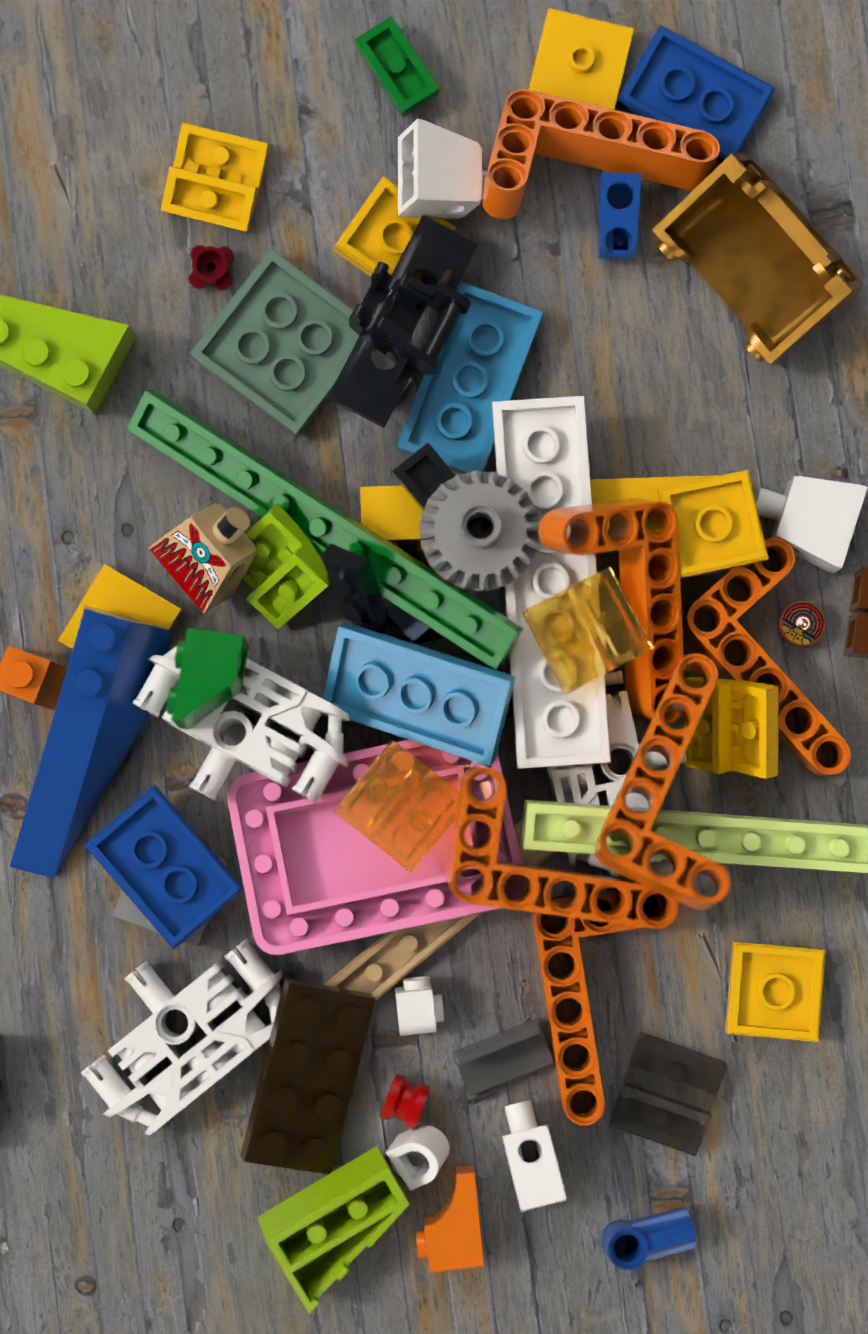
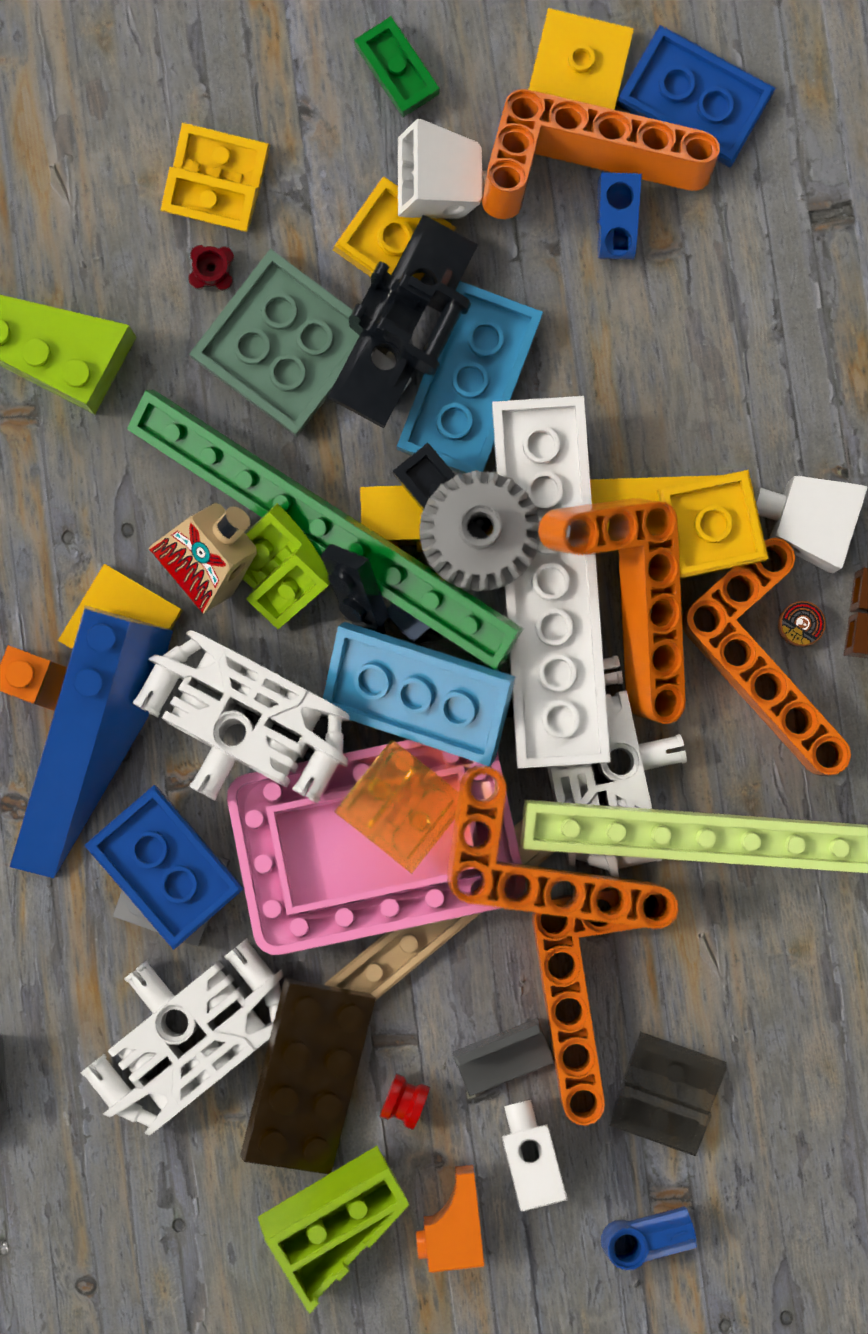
green slope [167,628,249,730] -> none
white plate [386,1125,450,1191] -> none
white plate [394,976,444,1036] -> none
clear yellow slope [522,566,654,695] -> none
orange beam [595,653,730,910] -> none
pearl gold windscreen [652,153,863,364] -> none
yellow slope [684,677,778,779] -> none
yellow plate [725,941,826,1042] -> none

